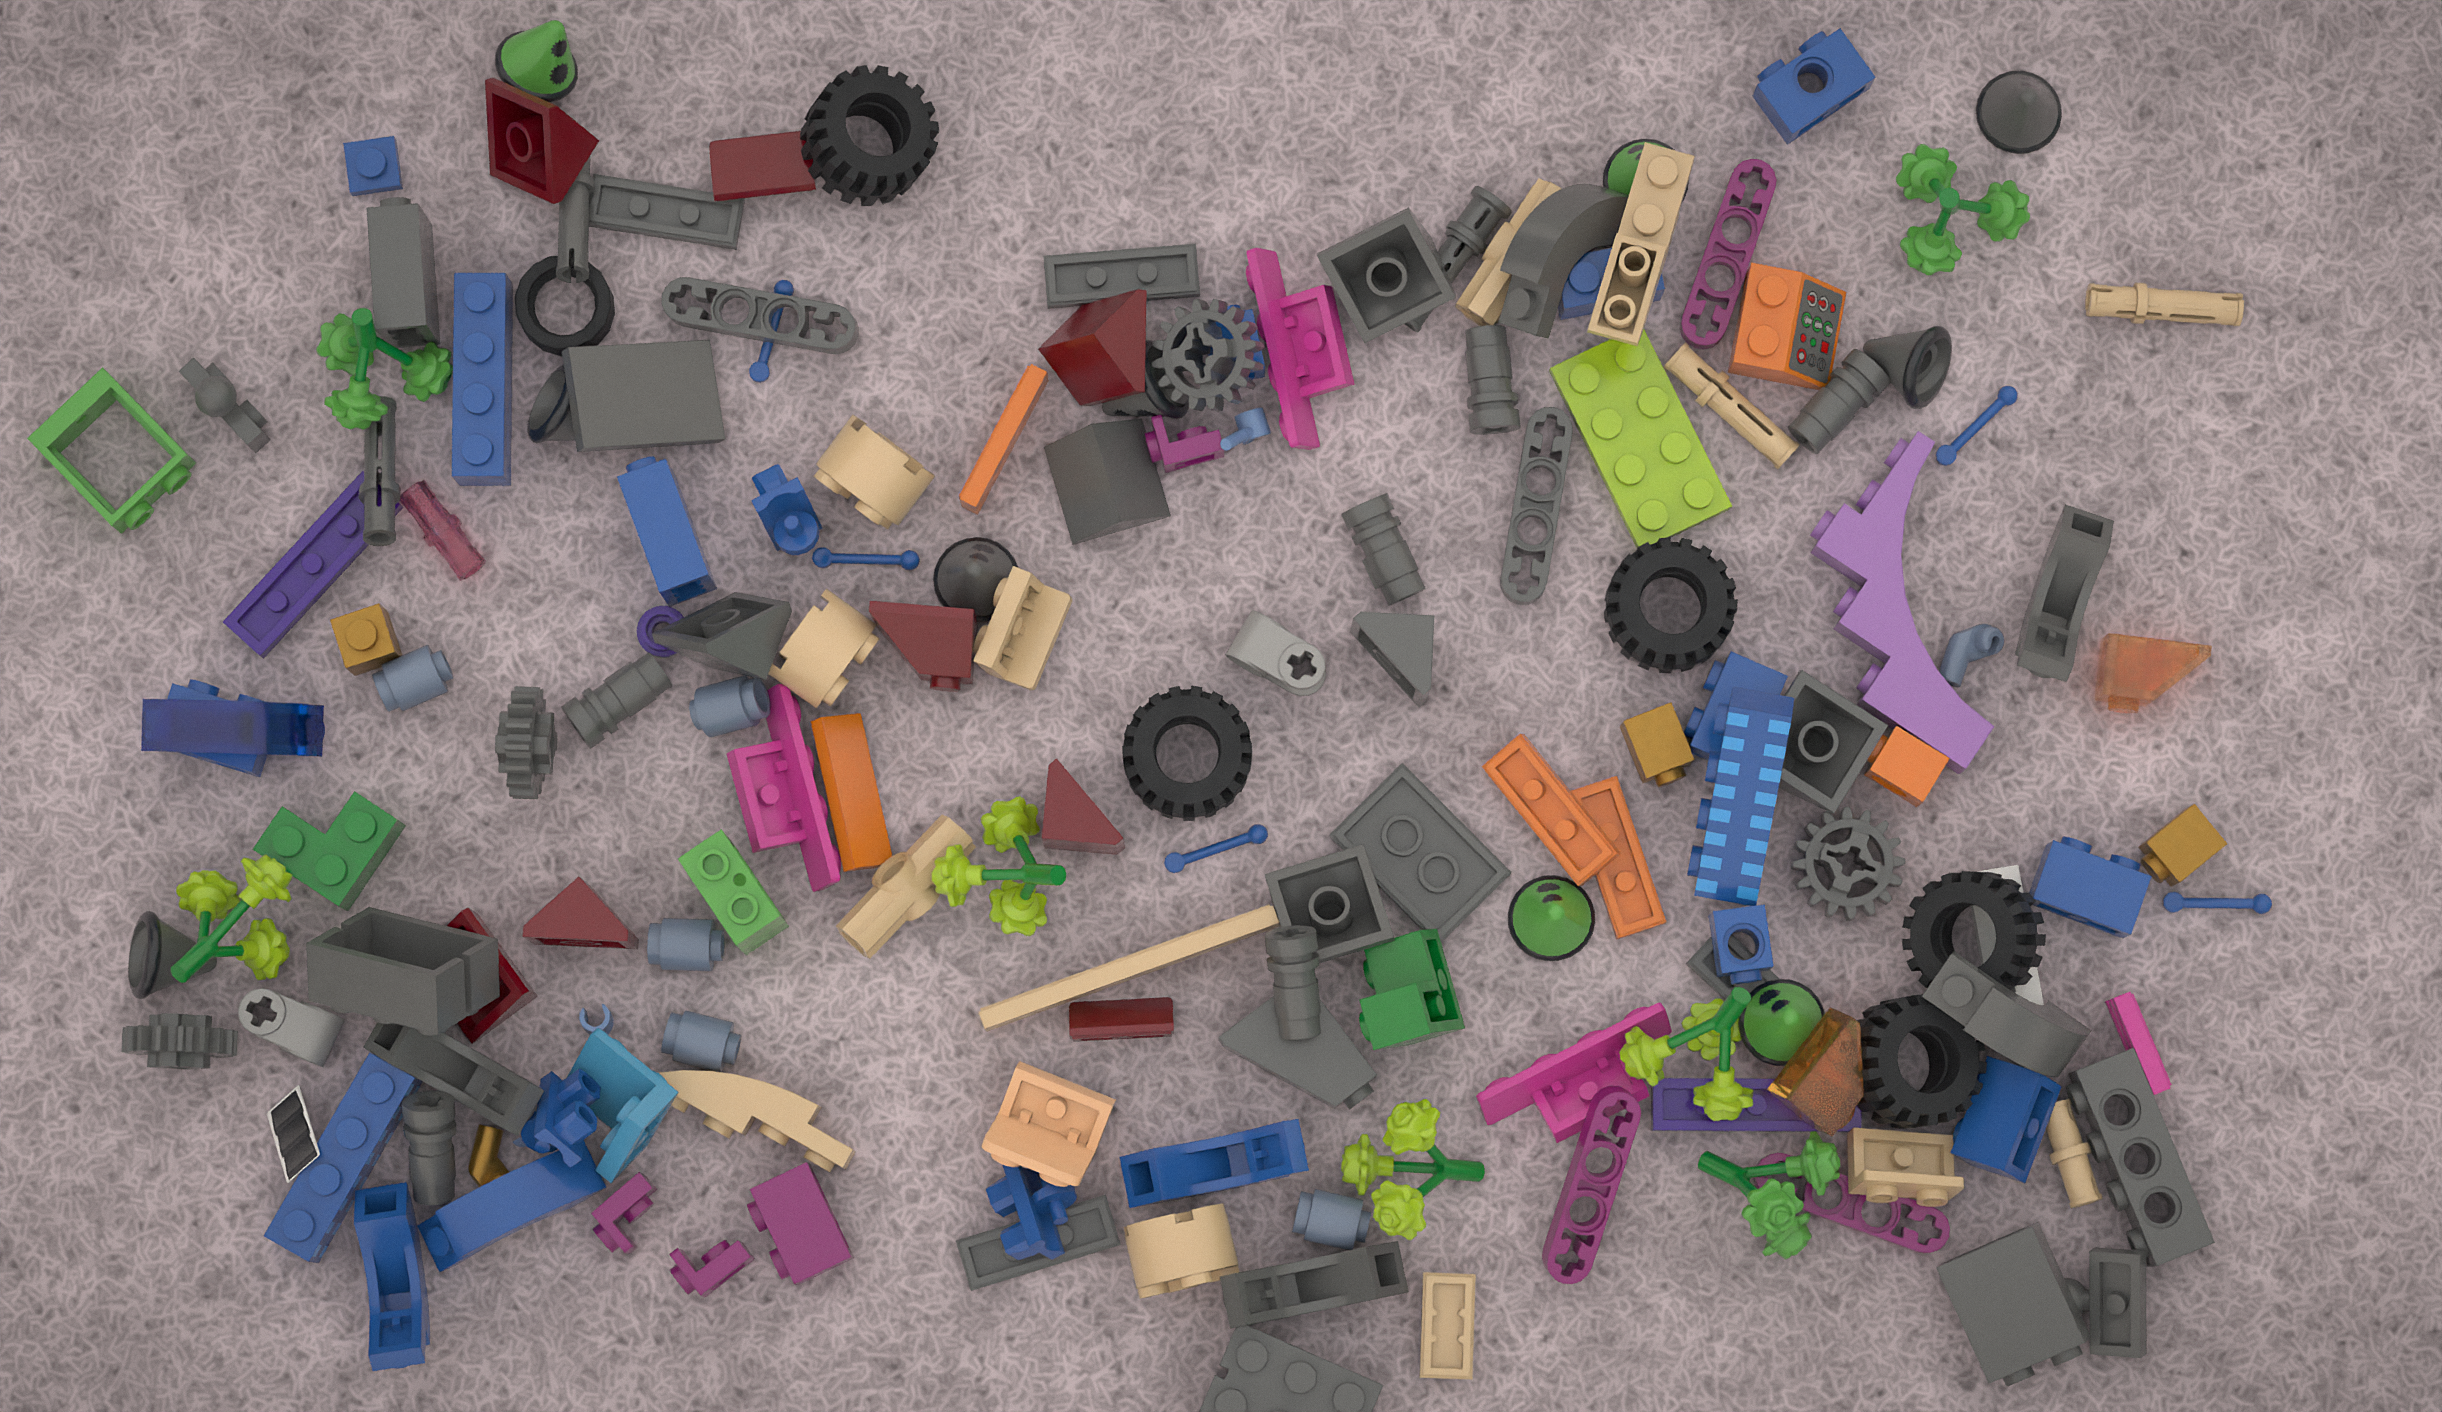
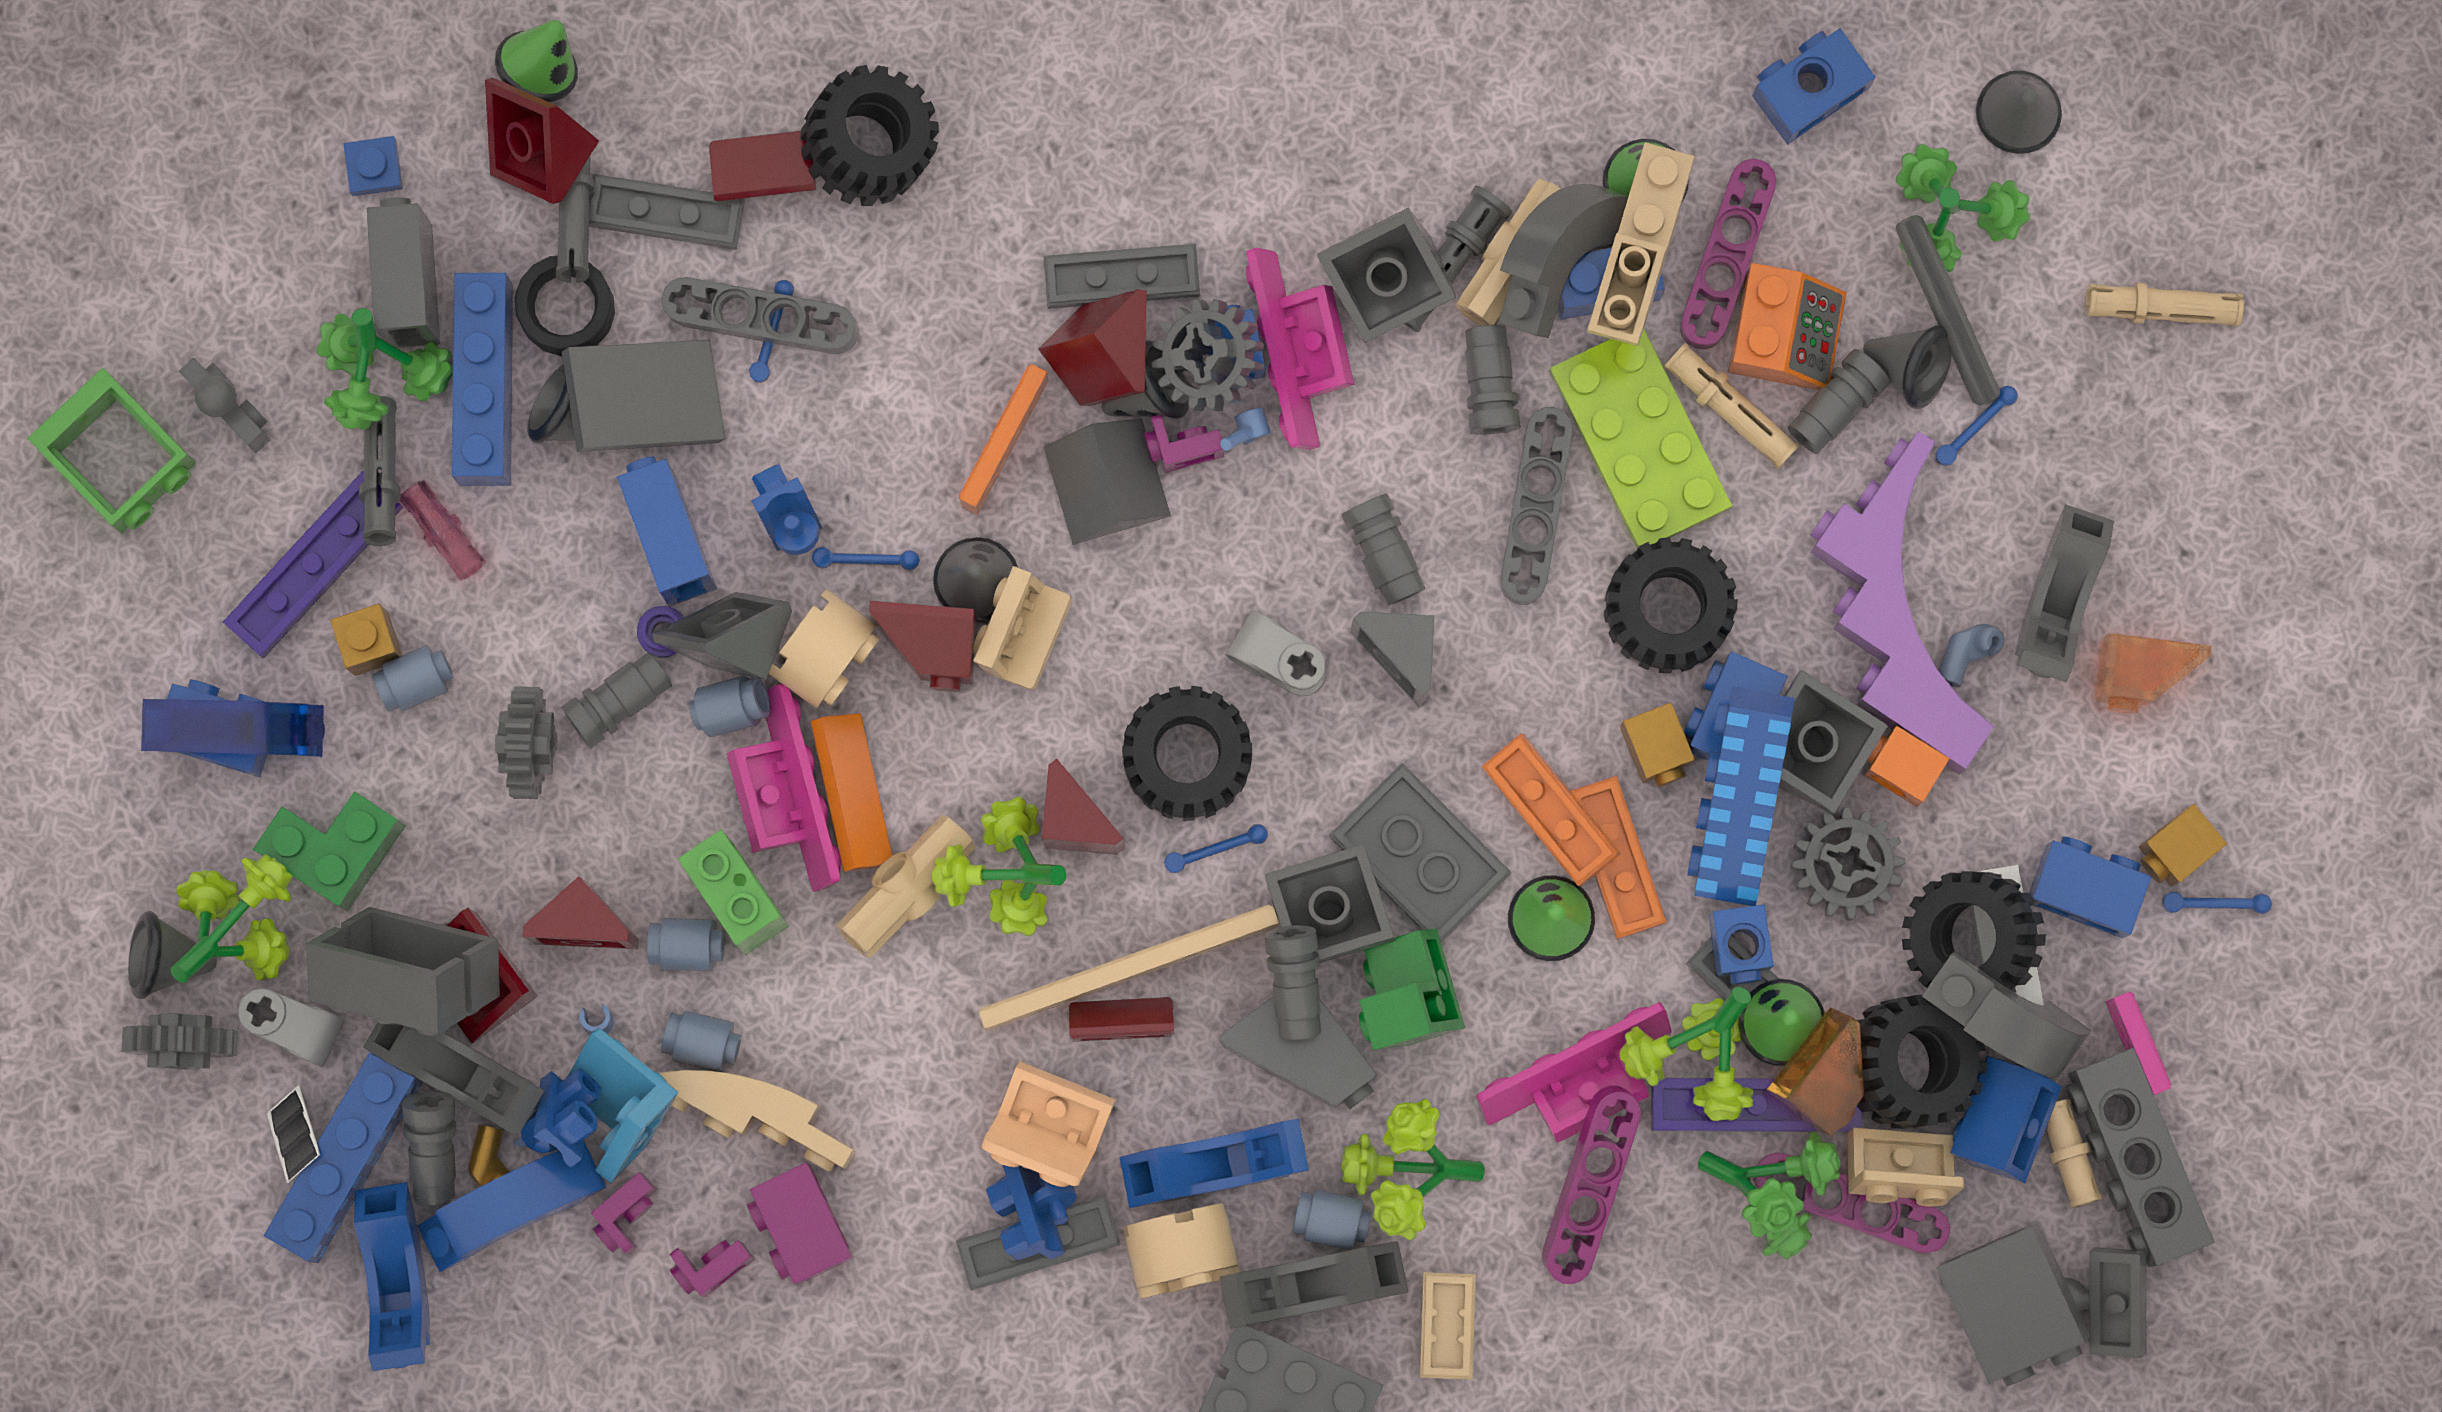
tan brick [814,414,935,529] -> none
none -> dark grey axle [1895,215,2000,405]

